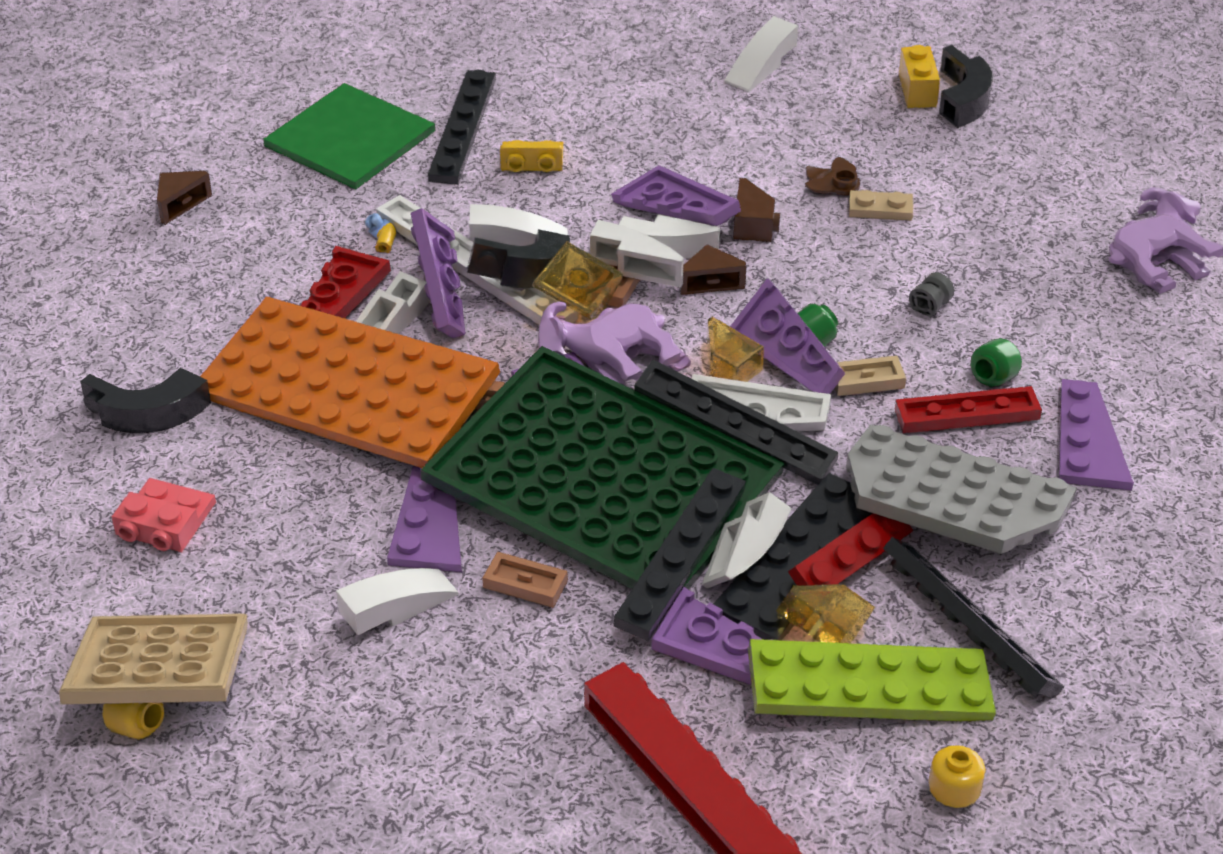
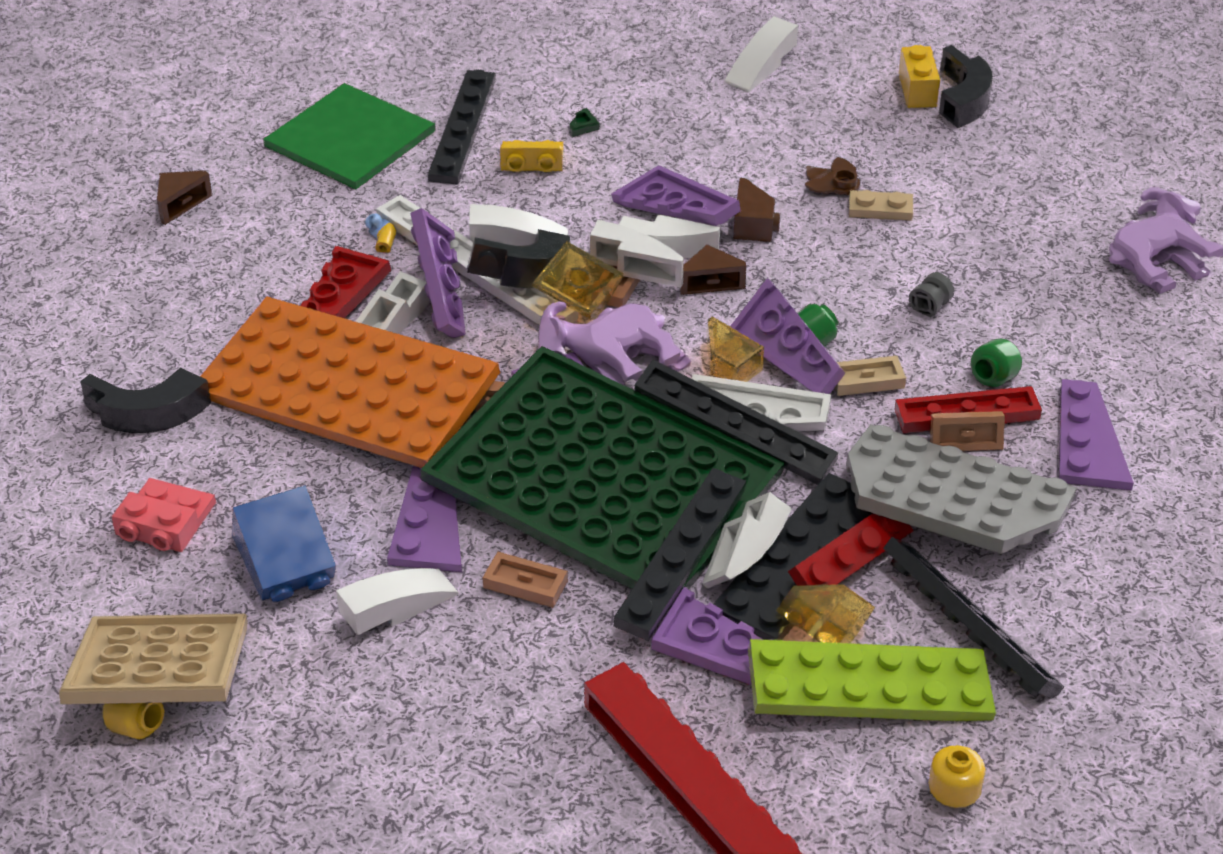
none -> blue slope [232,485,336,602]
none -> dark green tile [570,108,600,137]
none -> nougat plate [930,411,1005,451]

